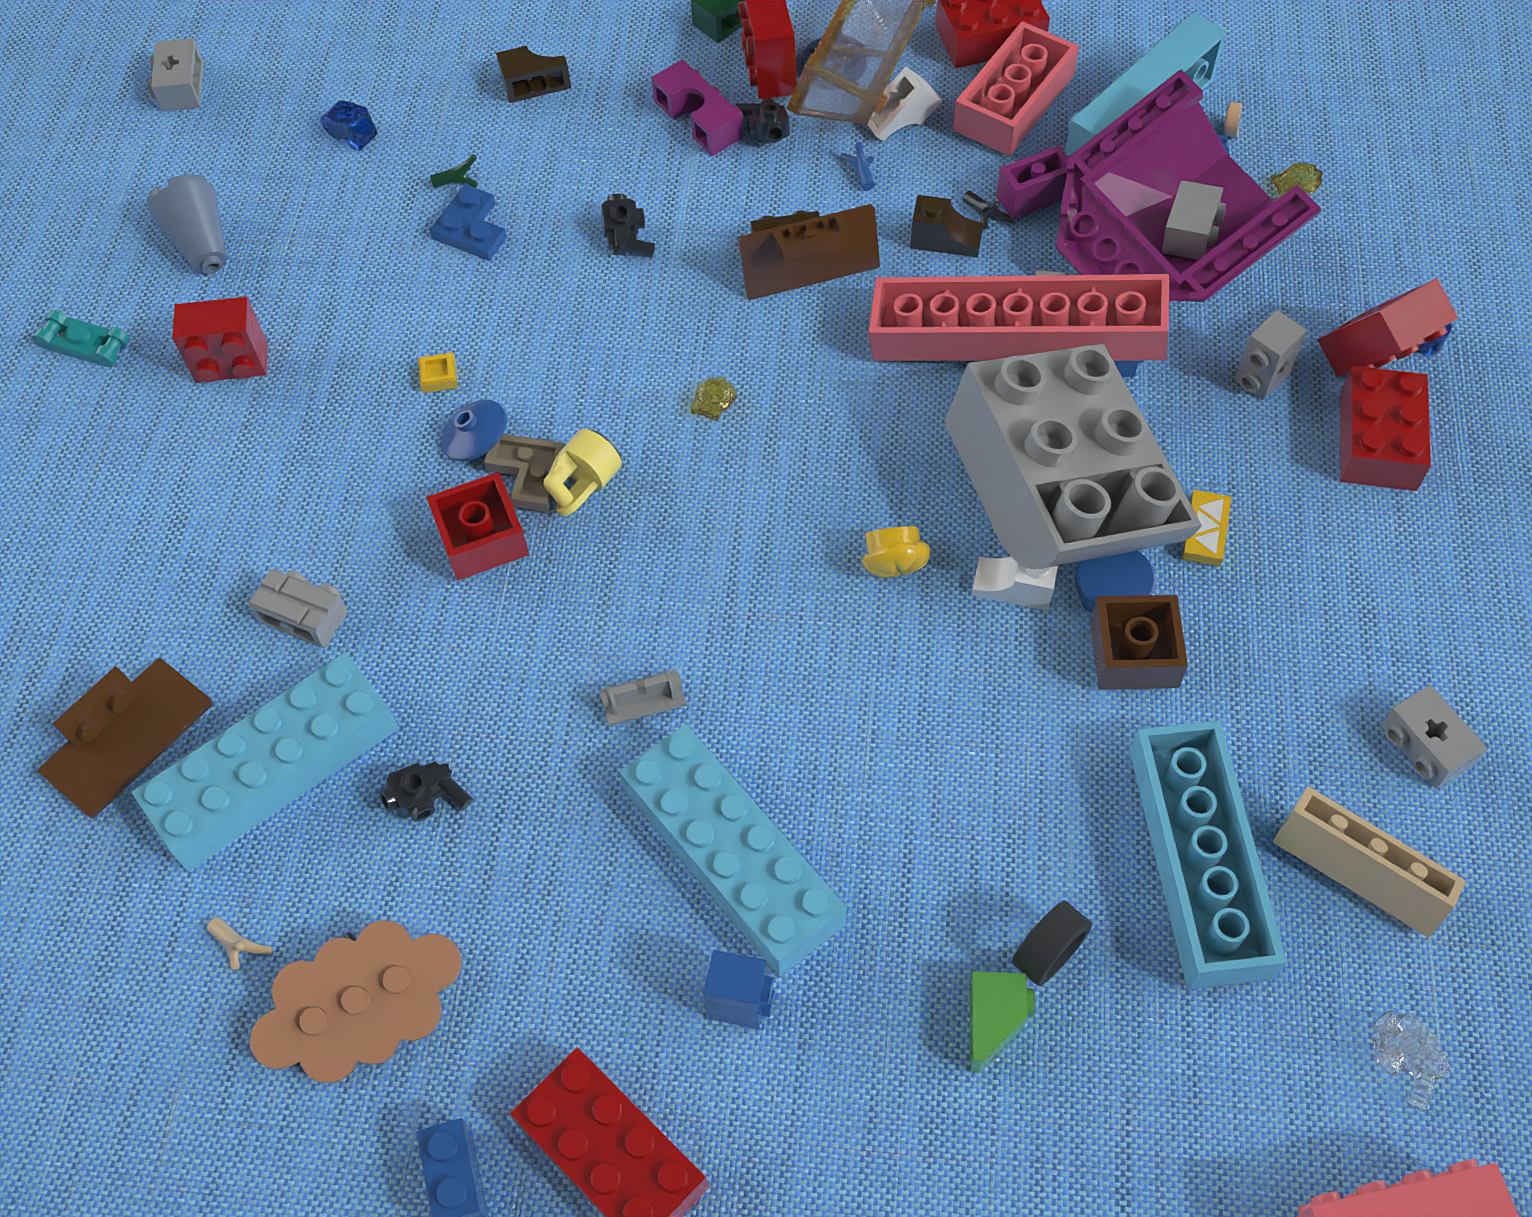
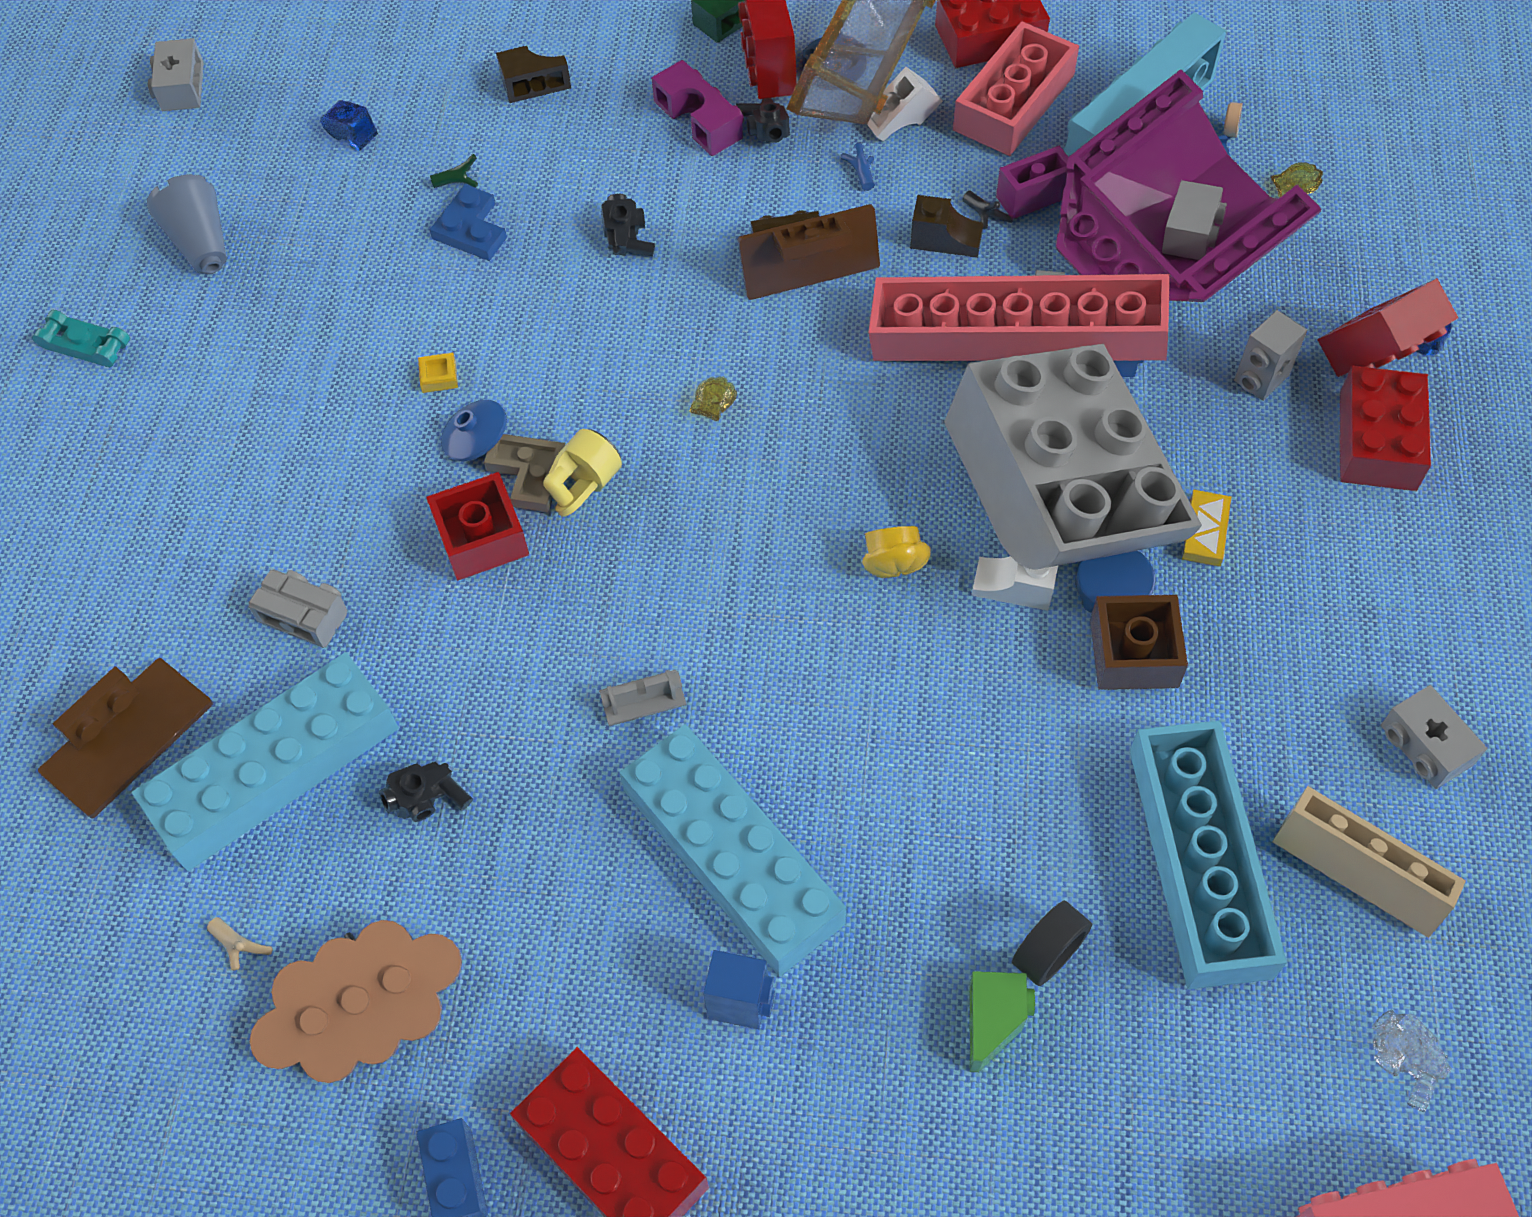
red brick [172,297,268,383] -> none

